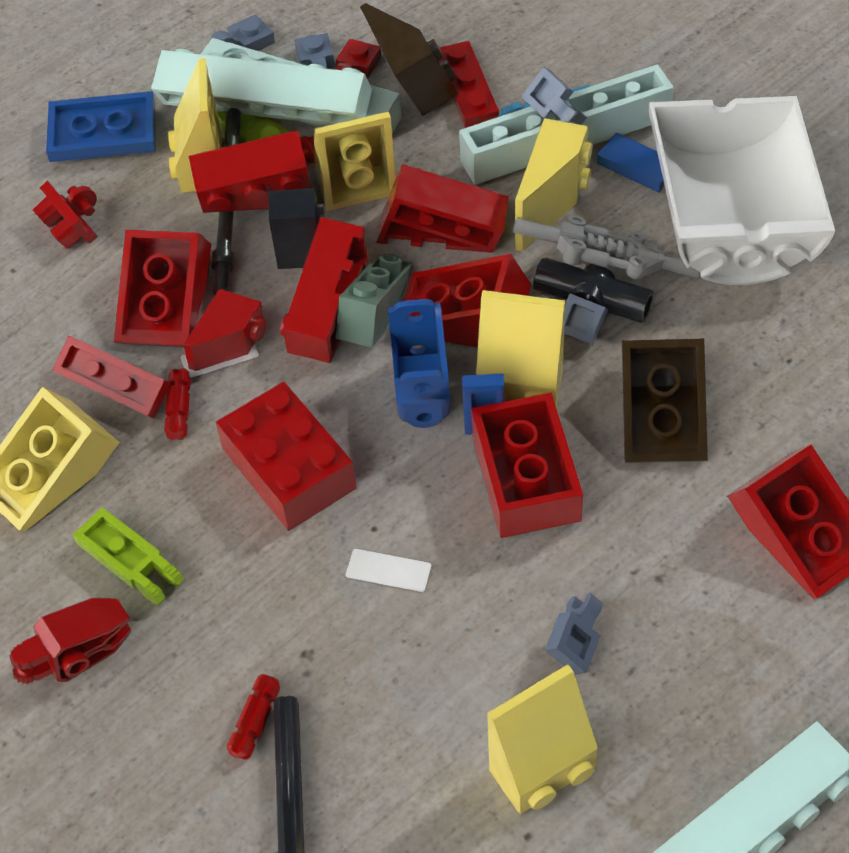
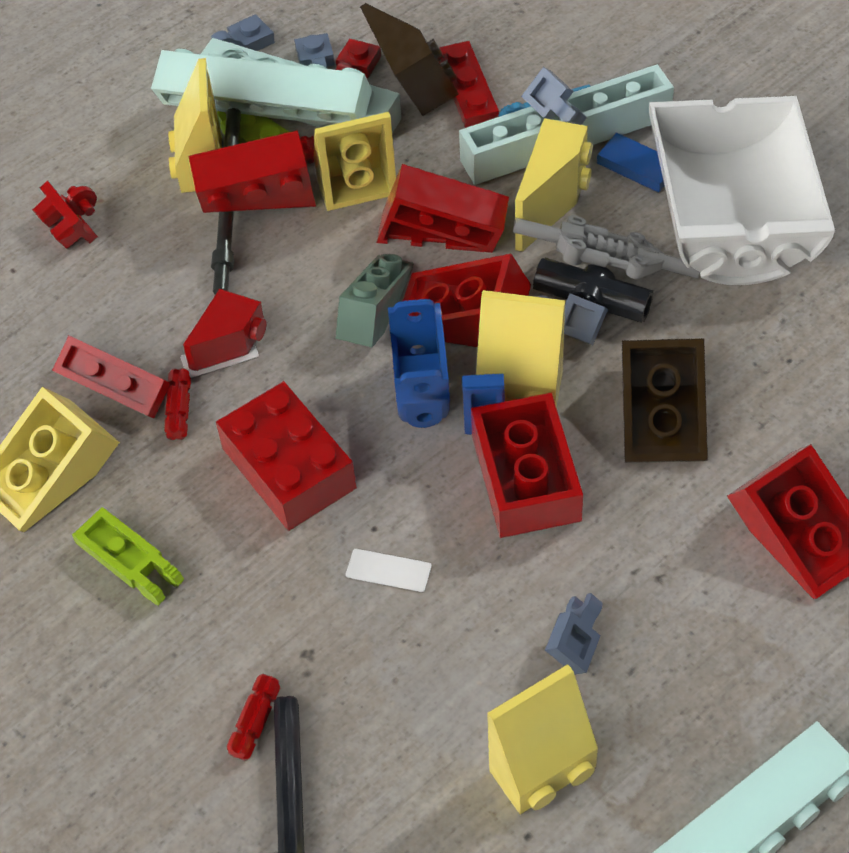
red hinge [9,598,131,685] -> none
blue plate [46,91,156,162] -> none
red slope [113,230,211,347] -> none
black brick [269,188,325,269] -> none
red wedge [280,217,369,363] -> none

